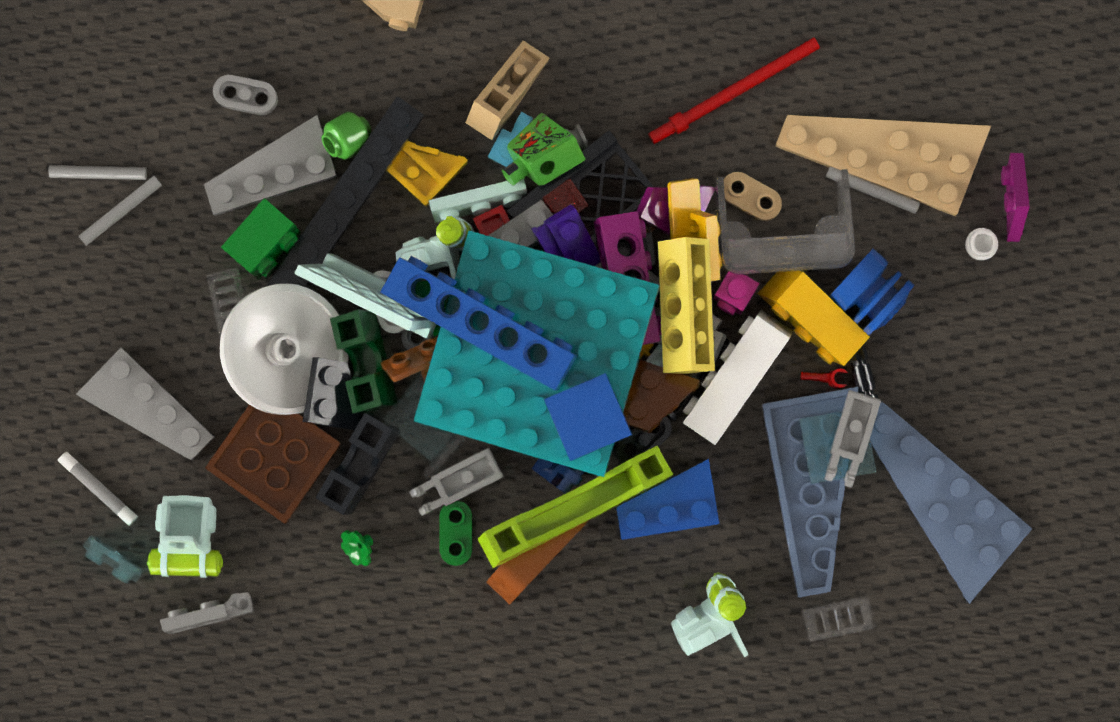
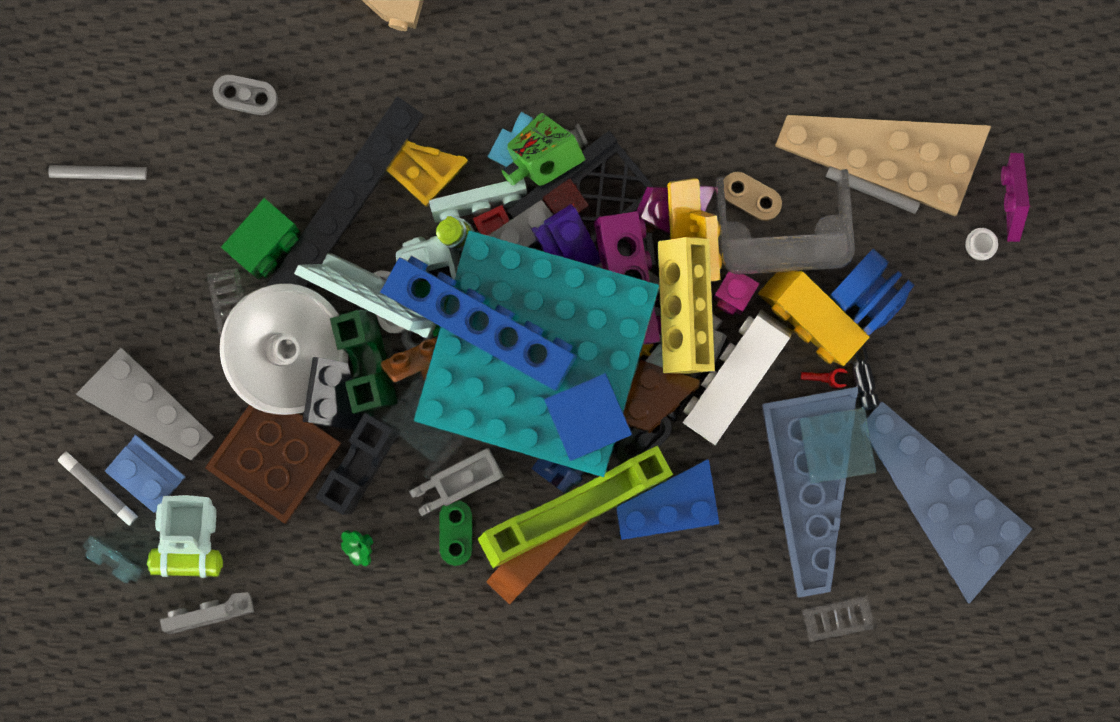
light grey bar [79,176,162,246] -> none
light grey wing [204,115,337,216] -> none
bright green head [321,112,371,160] -> none
tan slope [465,41,550,140] -> none
red bar [648,37,820,145] -> none
light aqua piece [671,573,749,657] -> none
light grey hinge [824,390,881,487] -> none
none -> medium blue plate [105,435,186,513]

